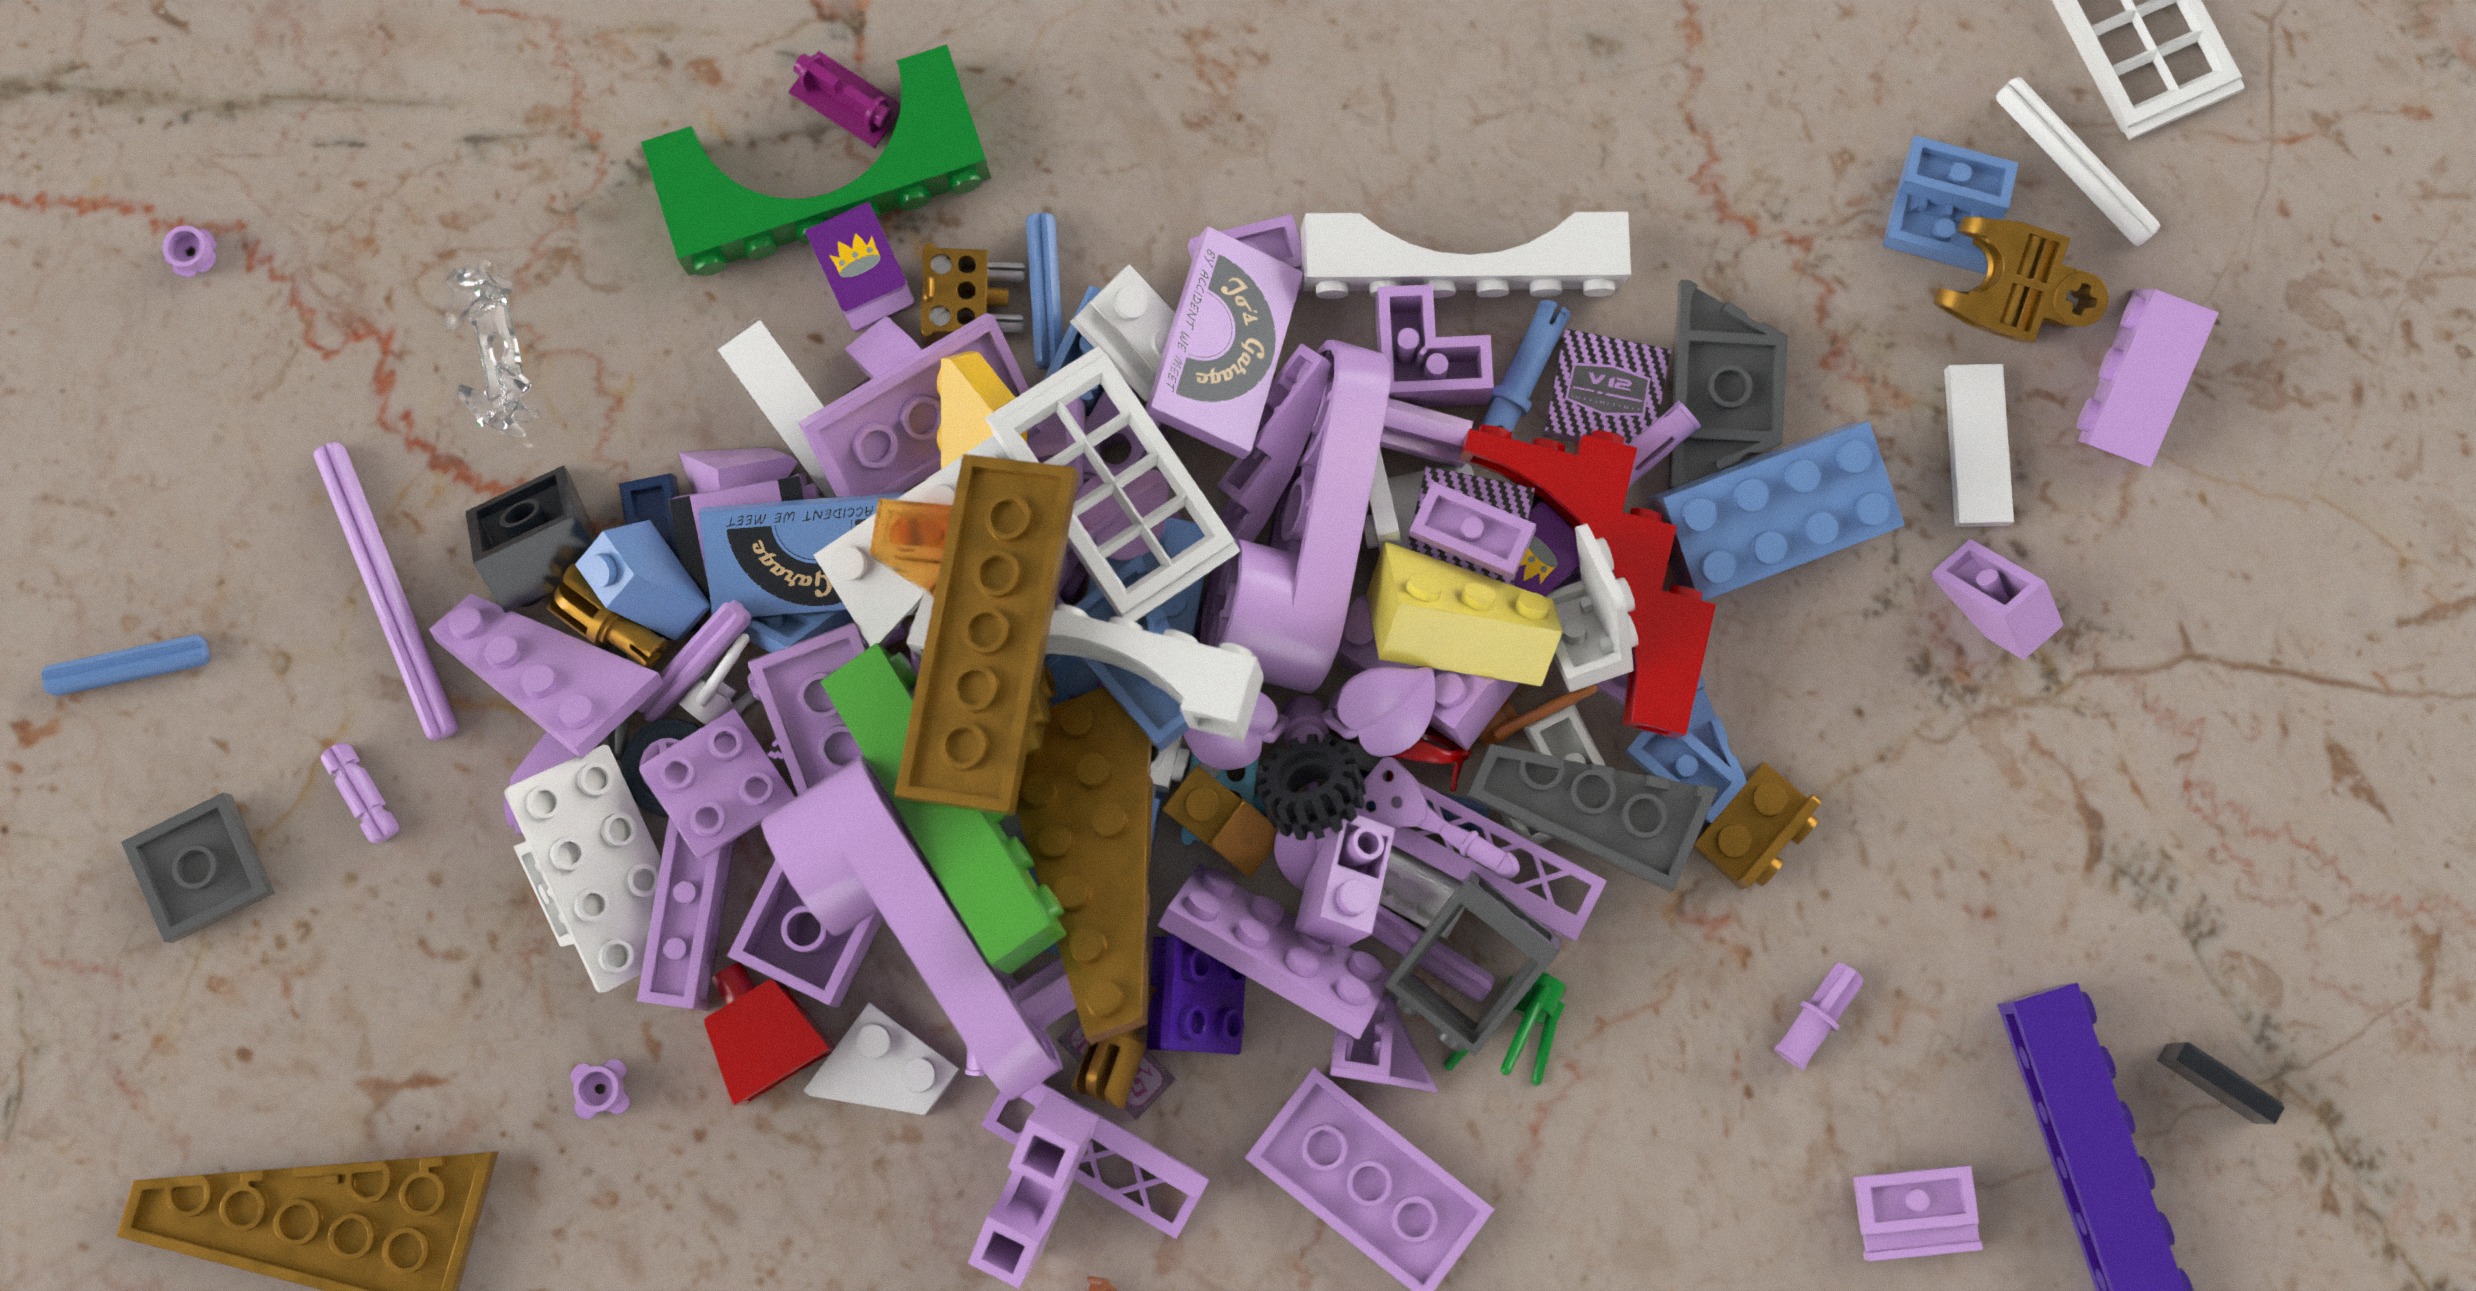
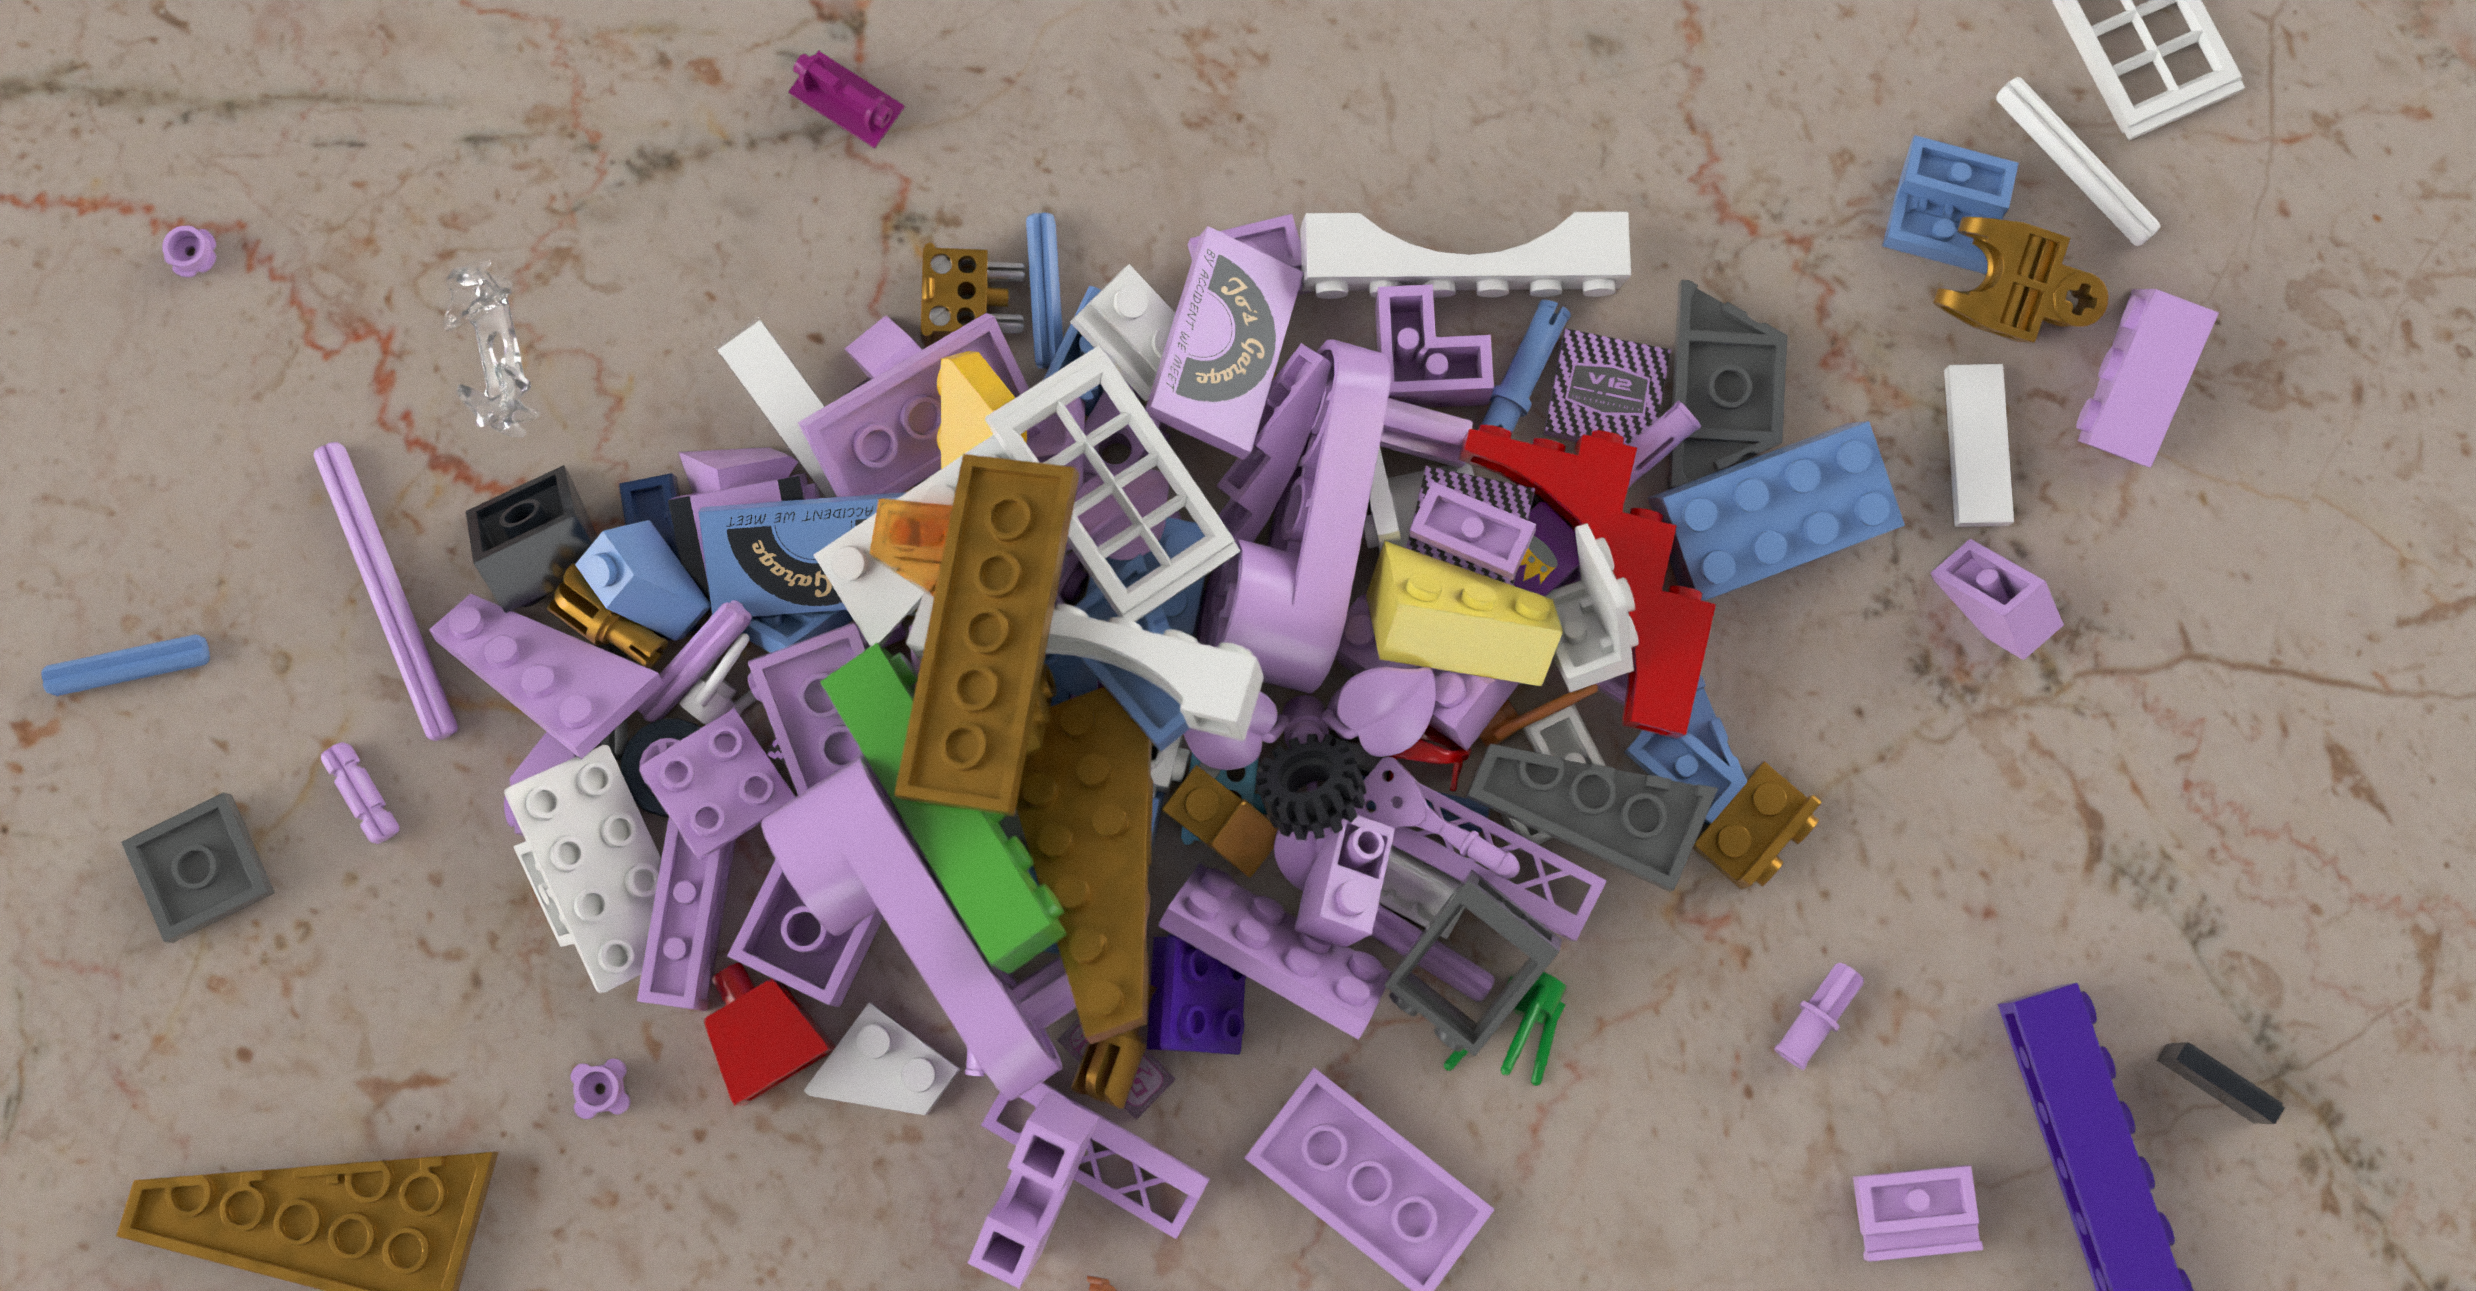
green arch [641,44,991,276] -> none
dark purple piece [804,202,915,332] -> none
lavender slope [1328,995,1439,1093] -> none

